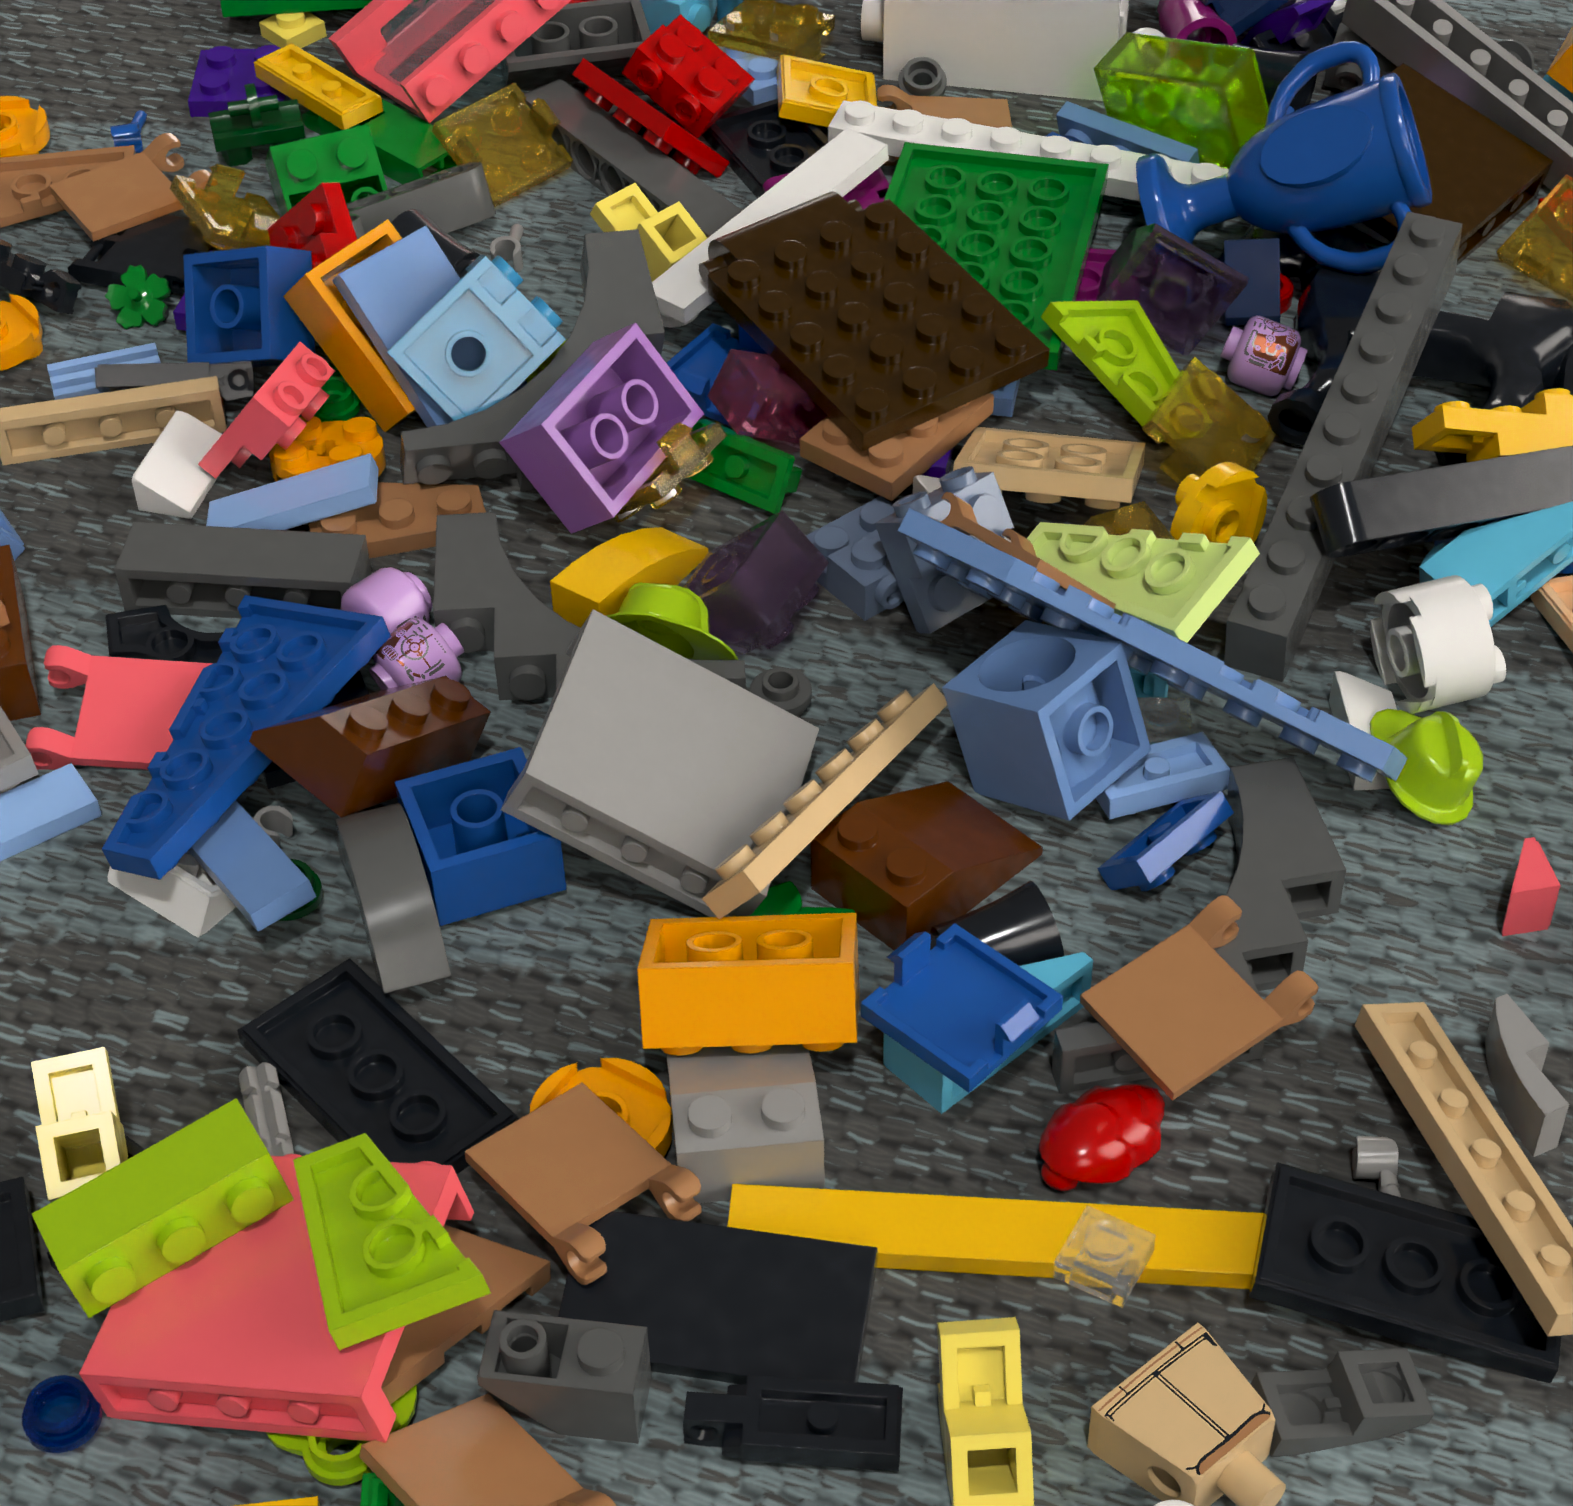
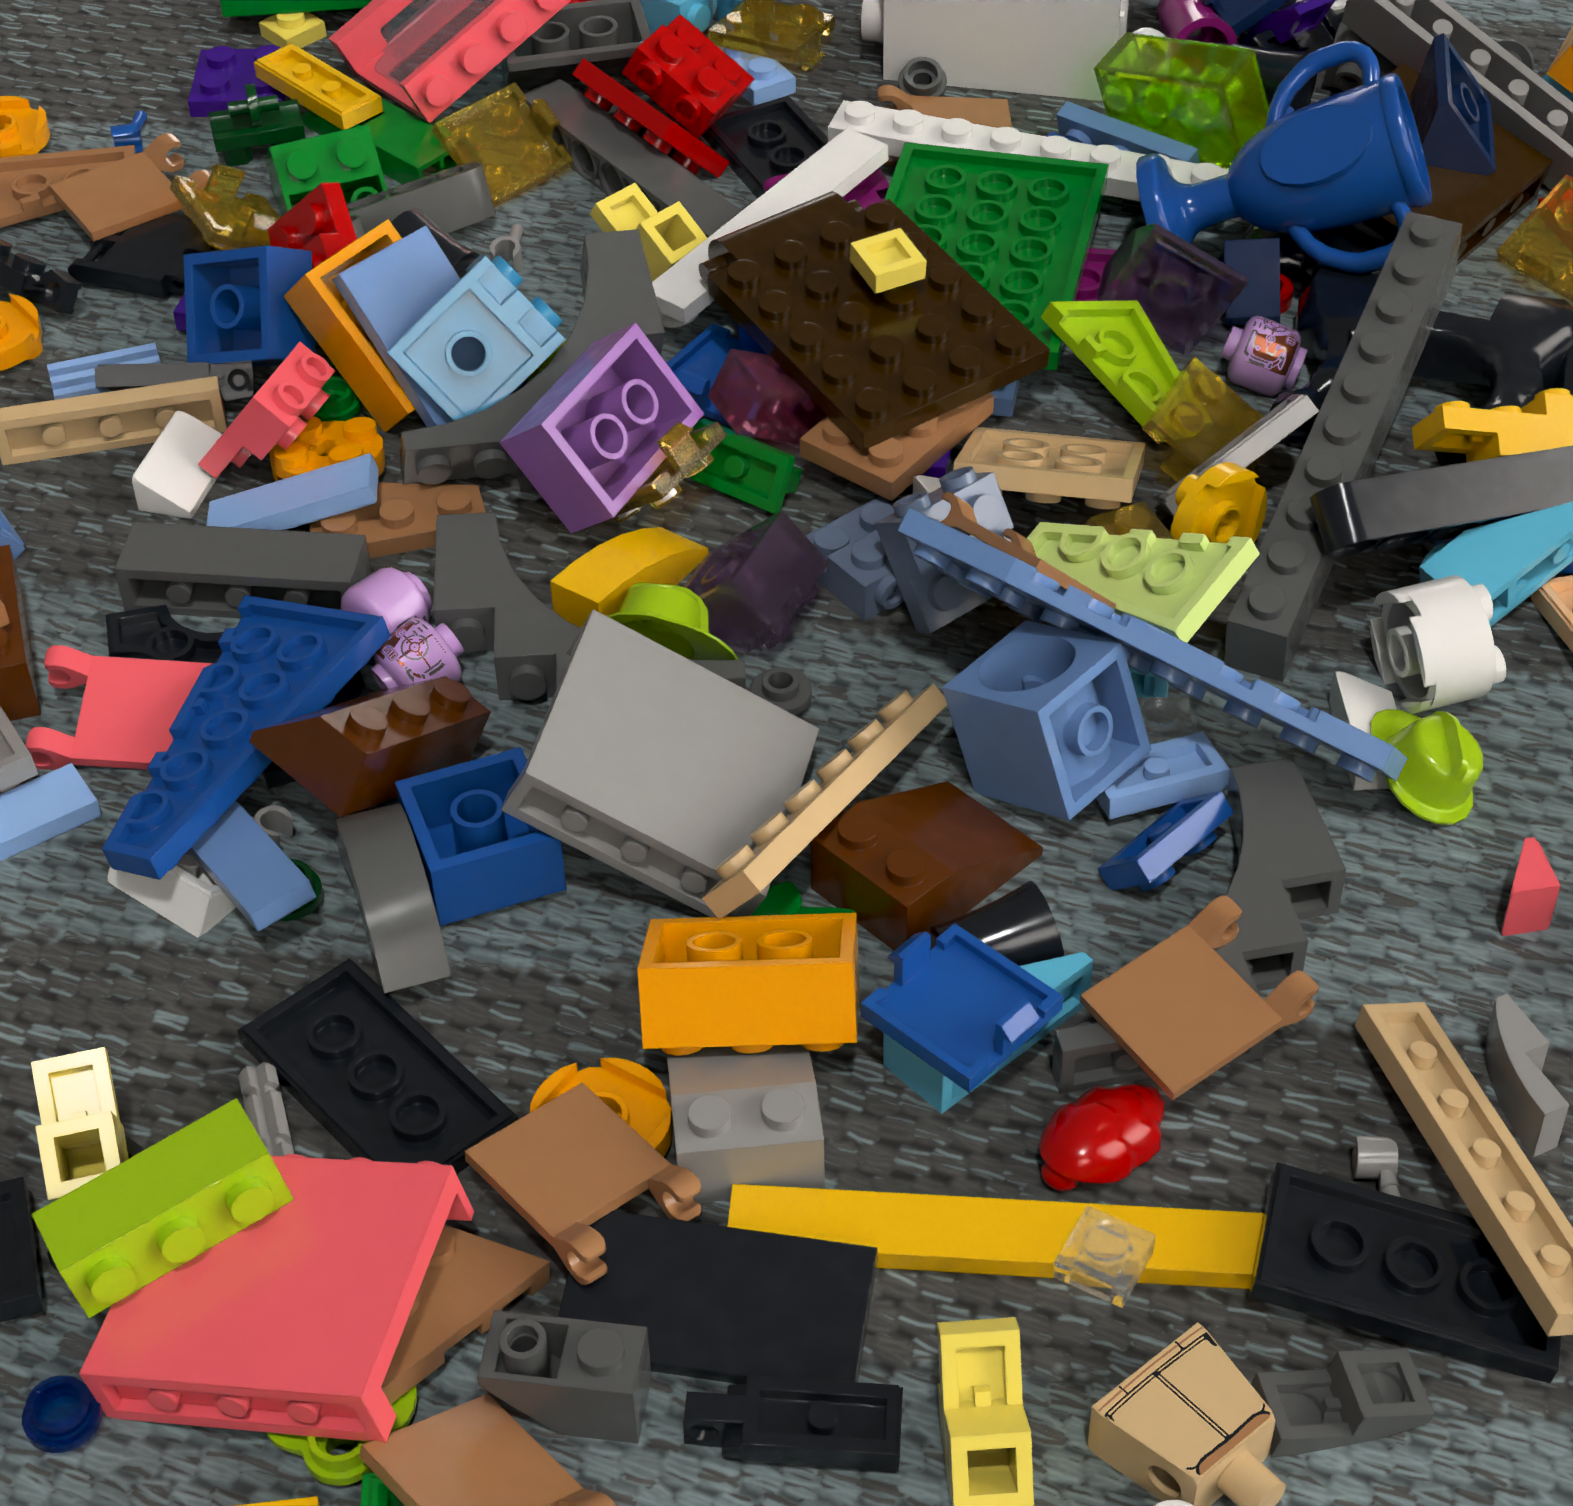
green plant [105,265,171,329] -> none
lime wing [293,1133,491,1350] -> none
yellow plate [776,54,877,127] -> none
none -> light yellow plate [850,228,927,294]
none -> light grey tile [1156,394,1319,519]
none -> dark blue slope [1411,33,1496,176]

